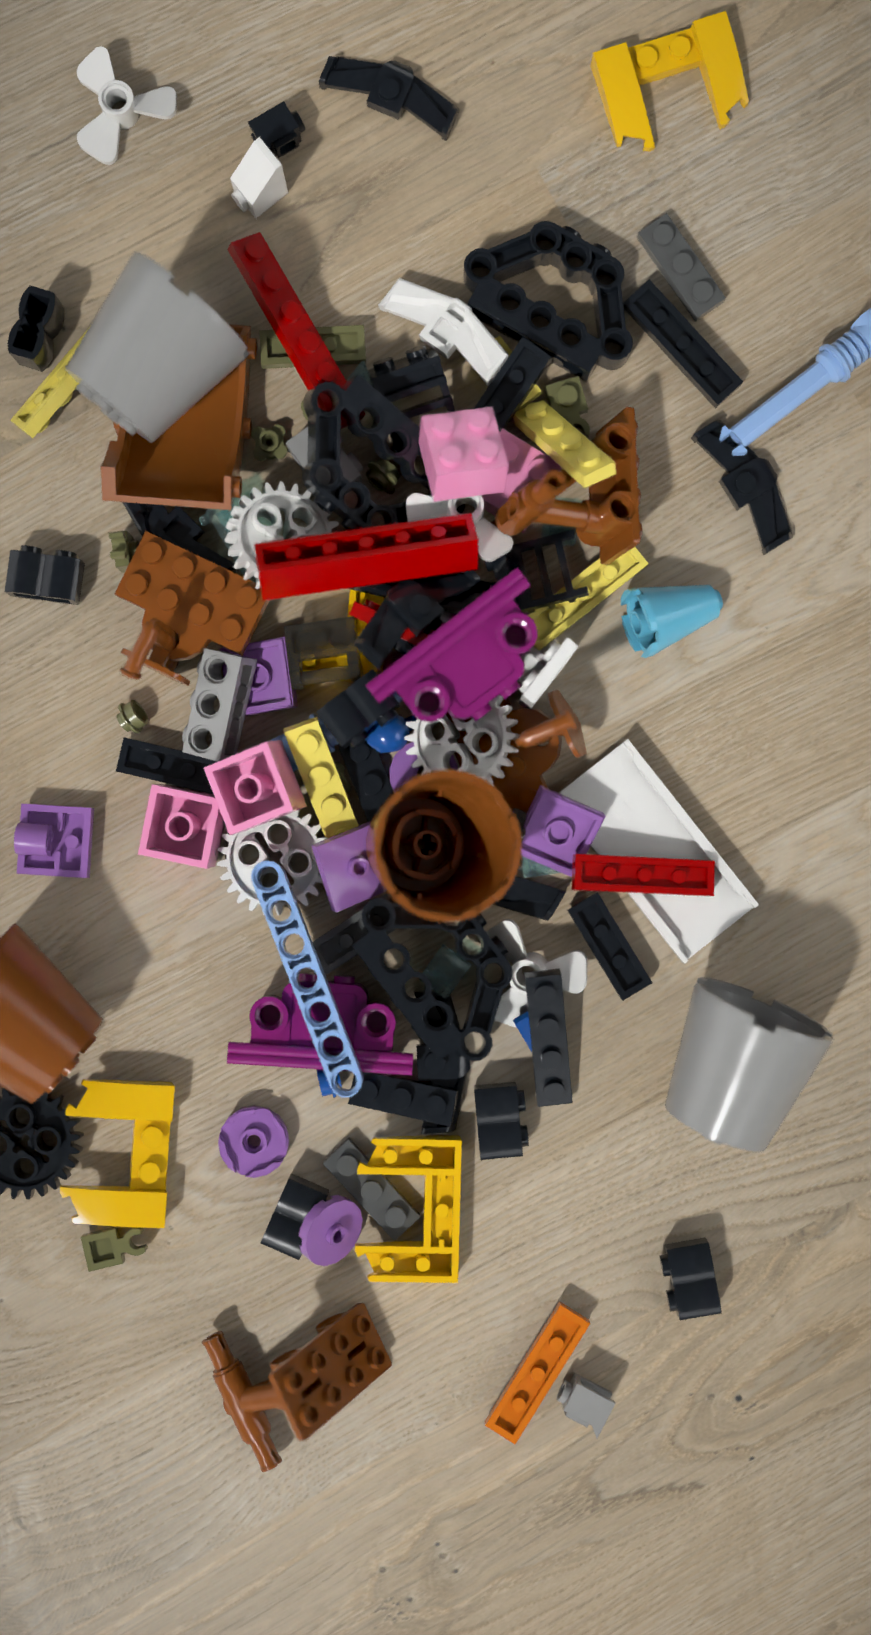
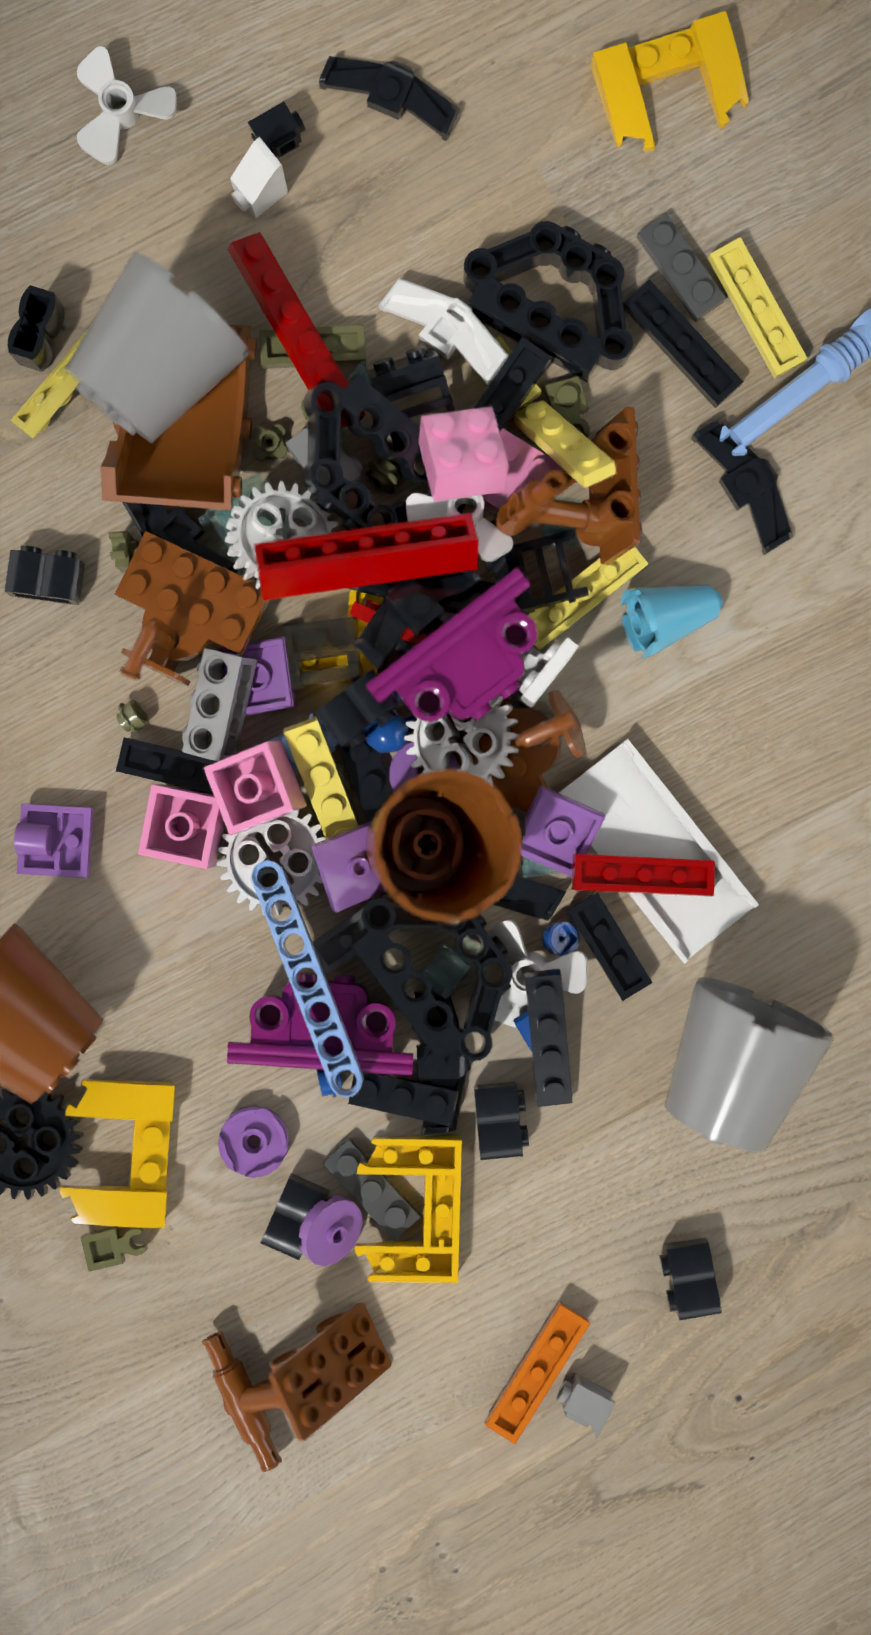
none -> blue tile [543,921,580,956]
none -> light yellow plate [708,237,808,379]

